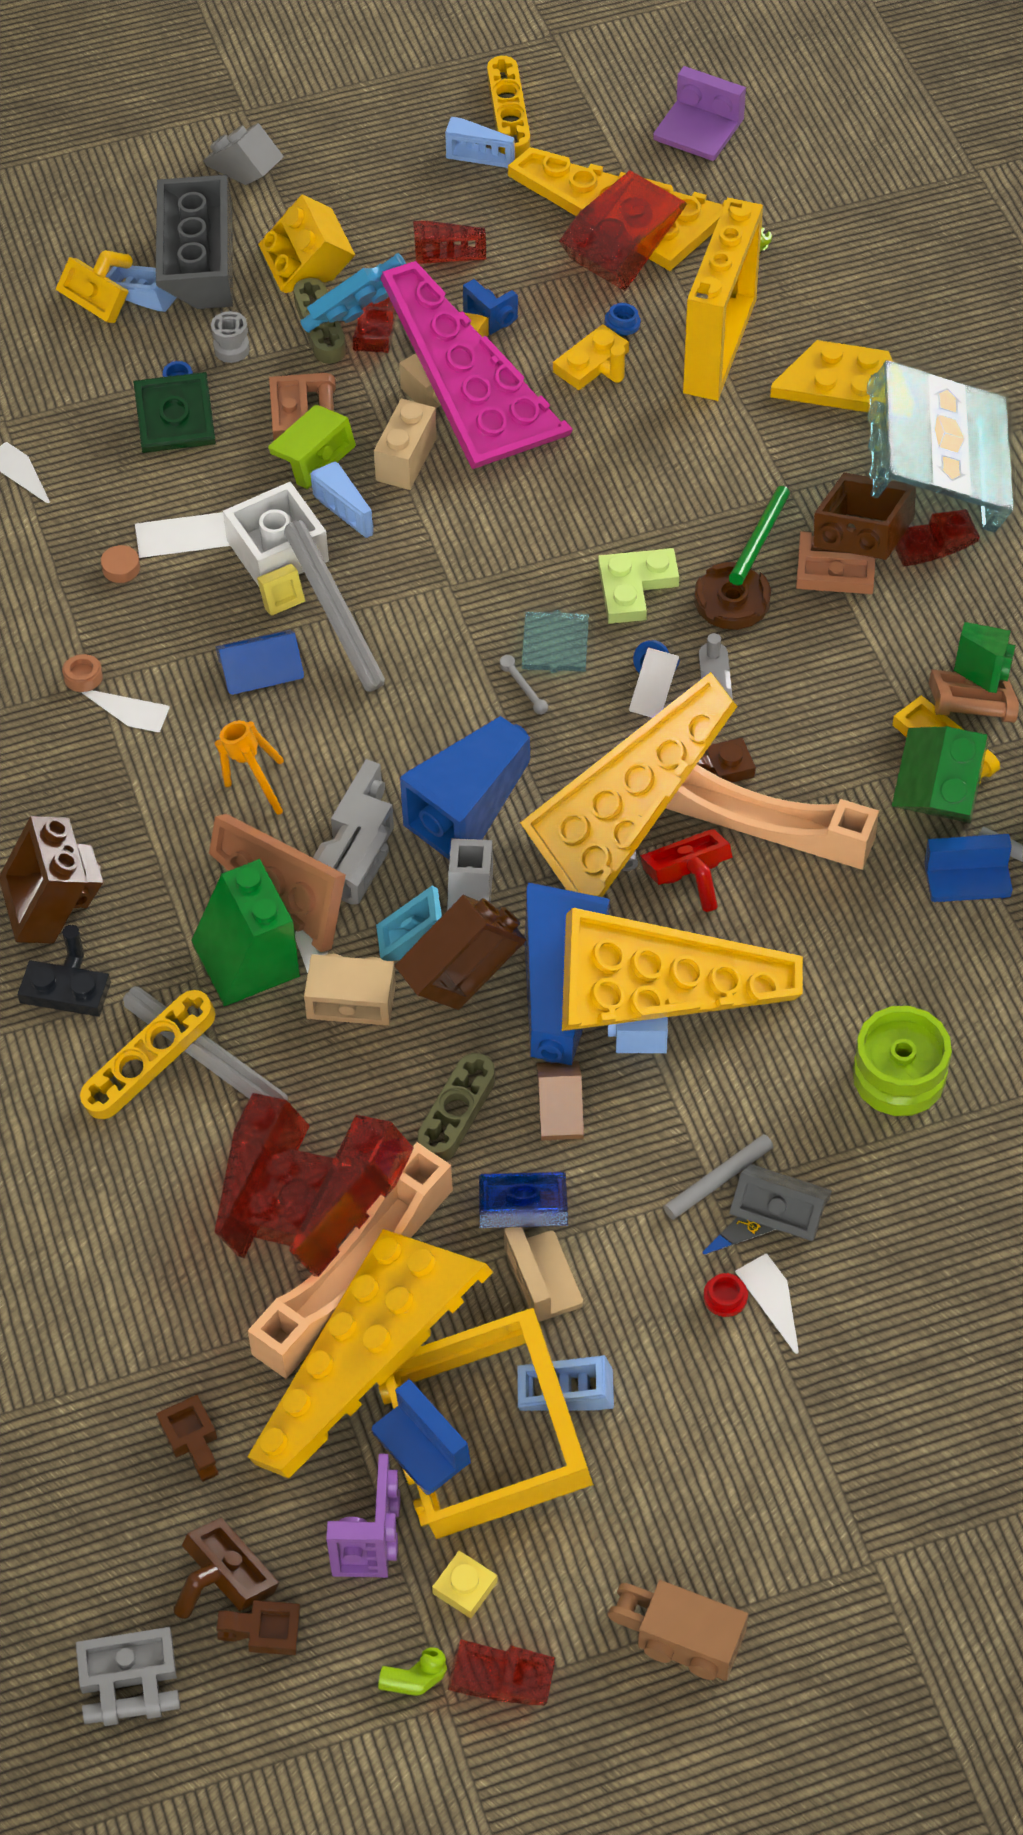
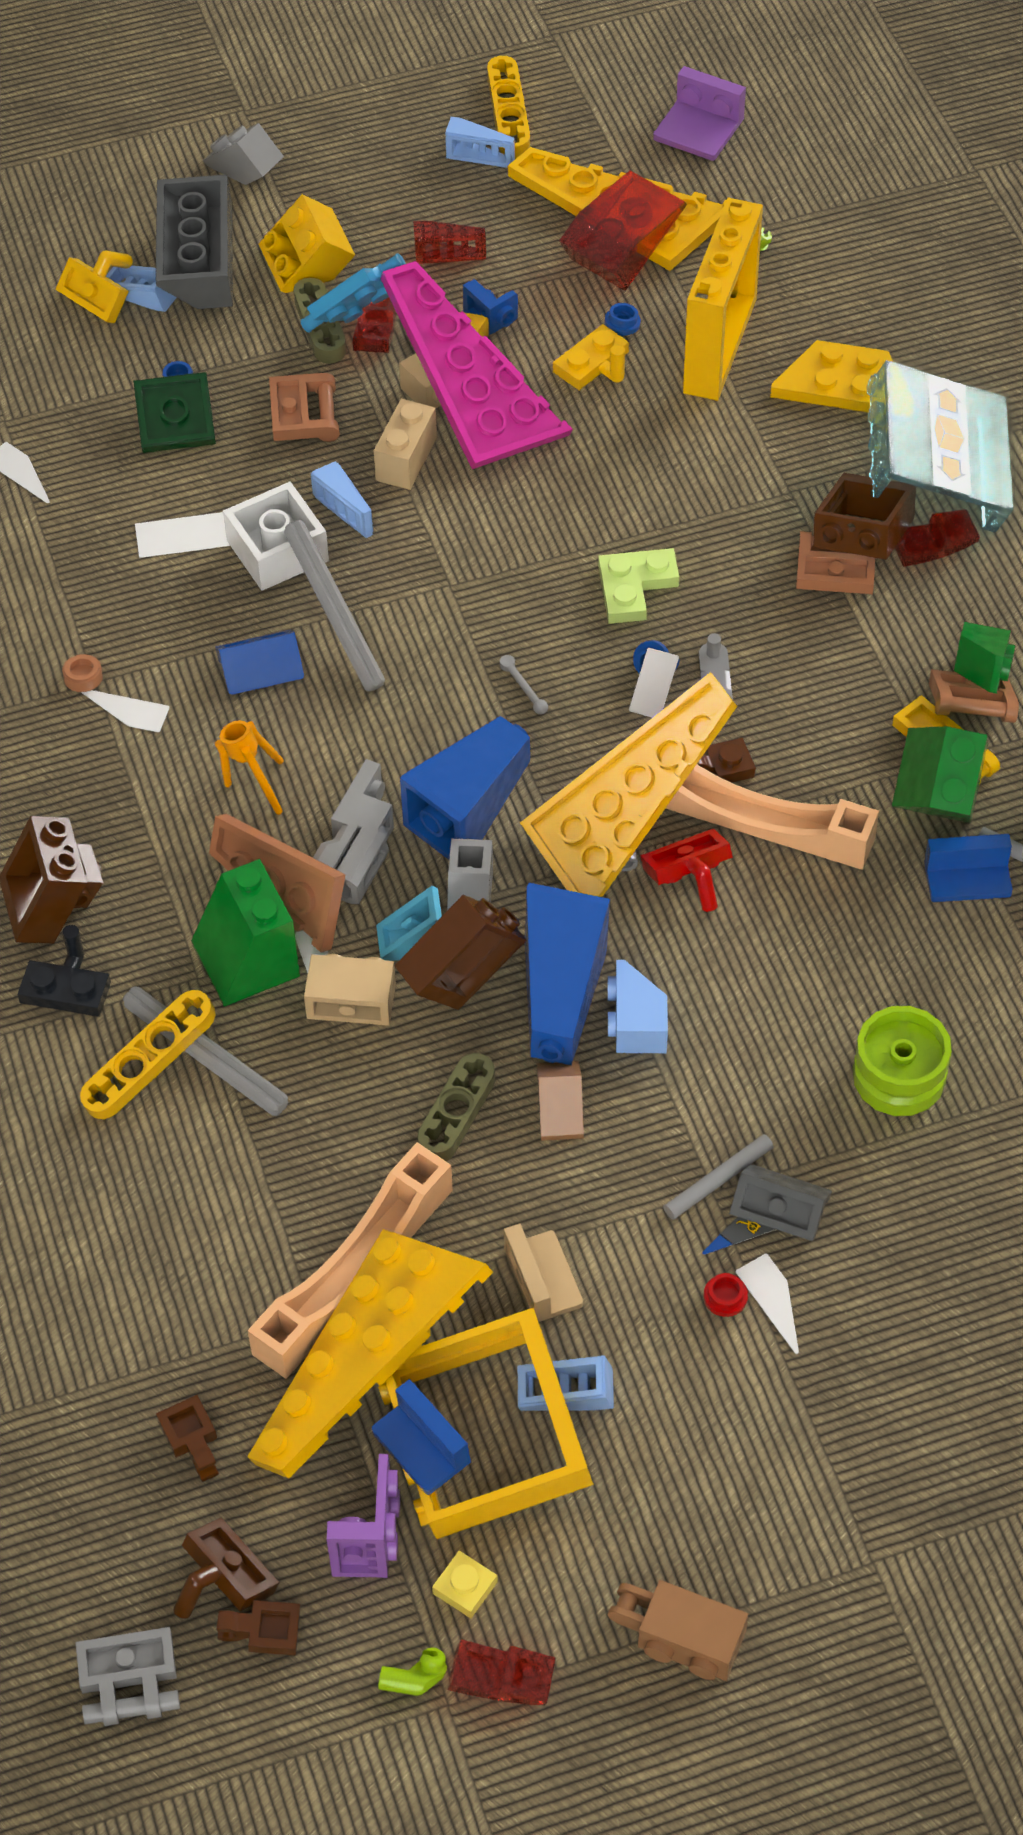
nougat tile [101,545,140,583] -> none
light grey wheel [211,311,250,363] -> none
clear red wedge [214,1093,414,1277] -> none
light yellow plate [257,564,305,616] -> none
lime panel [268,405,356,489] -> none
clear blue tile [479,1172,568,1228] -> none
clear light blue piece [522,610,589,673] -> none
yellow wing [562,908,803,1031] -> none
reddish brown plate [694,562,771,630] -> none
green bar [729,486,790,586] -> none

